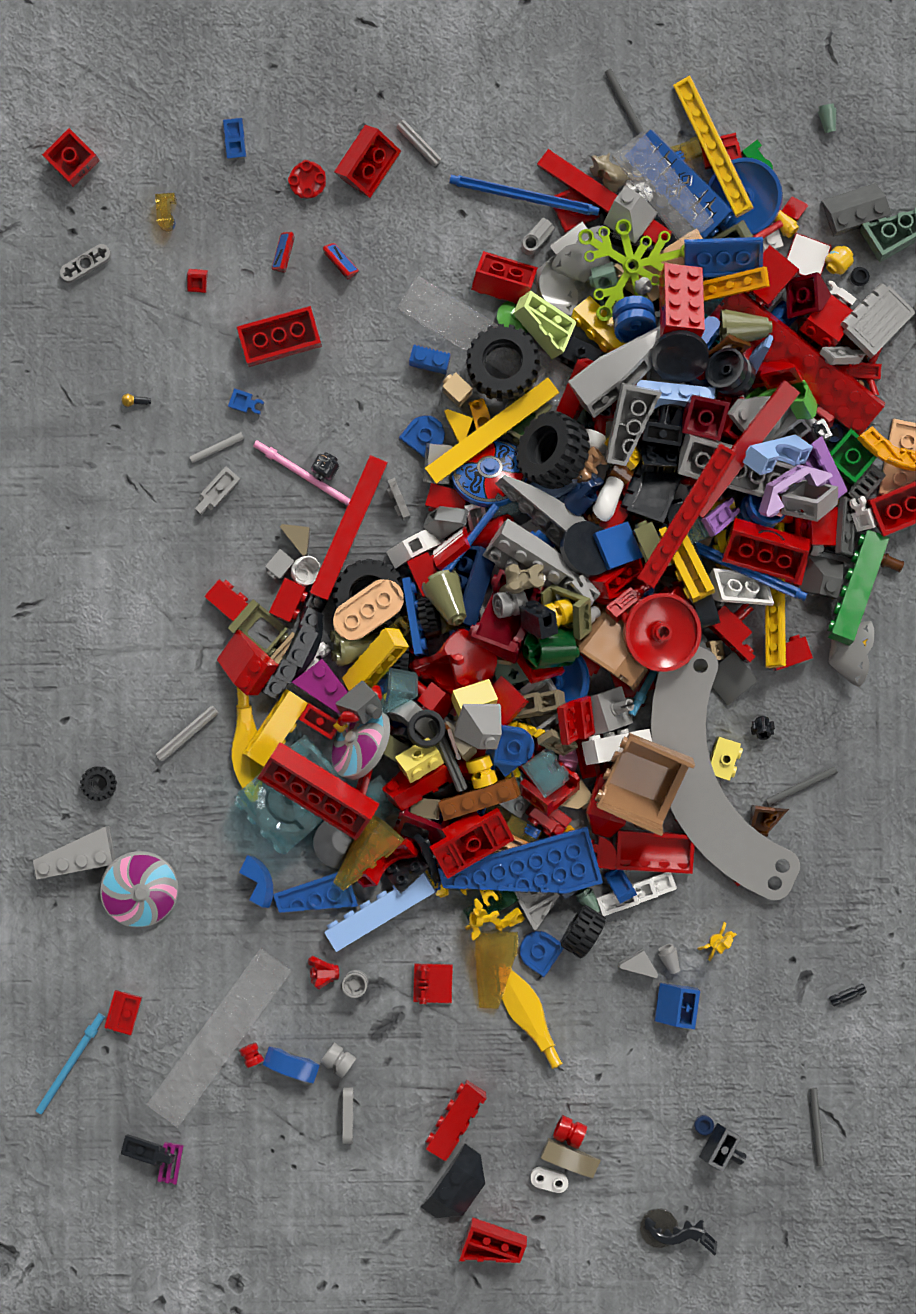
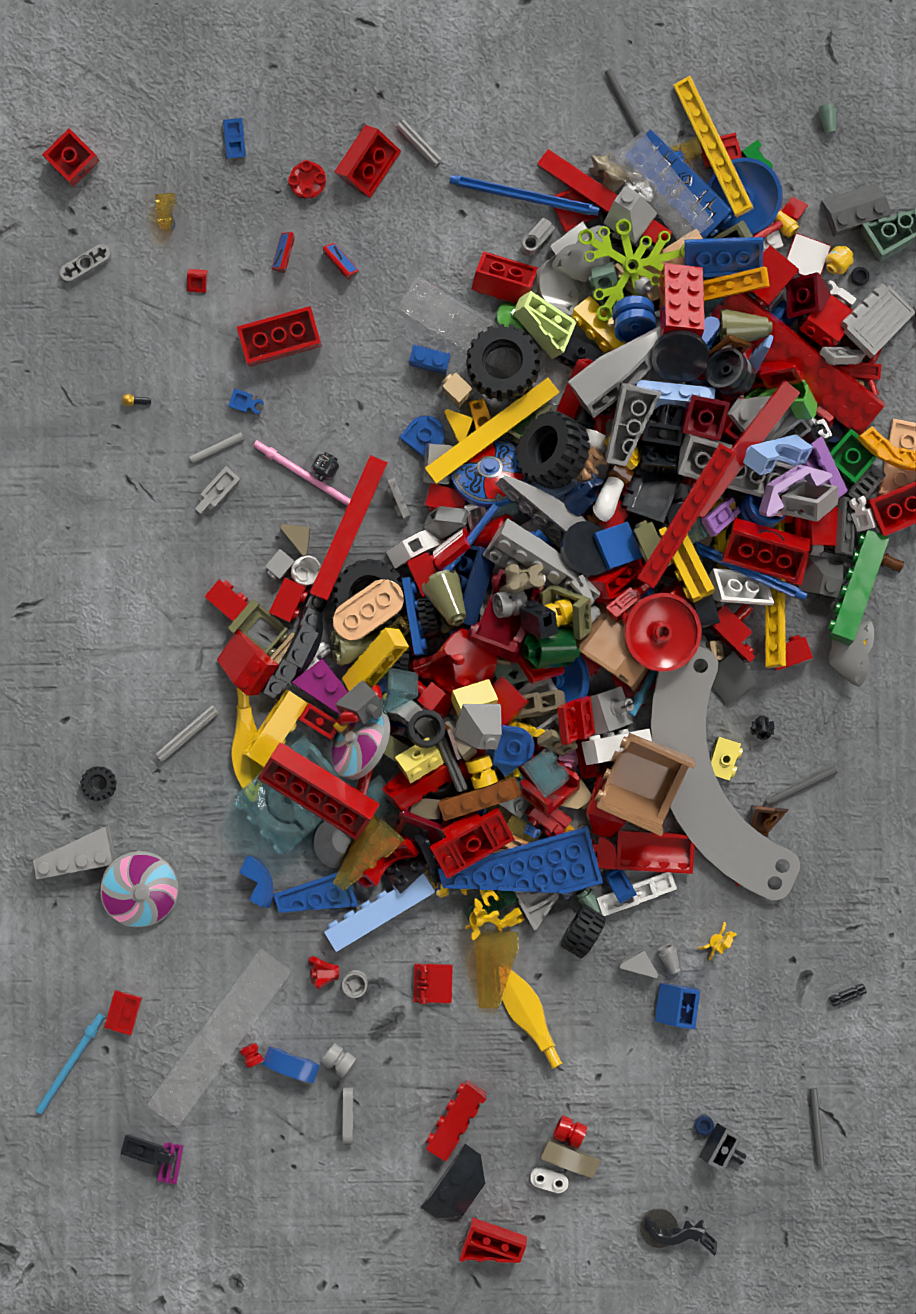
blue tile [520,931,564,977] -> none

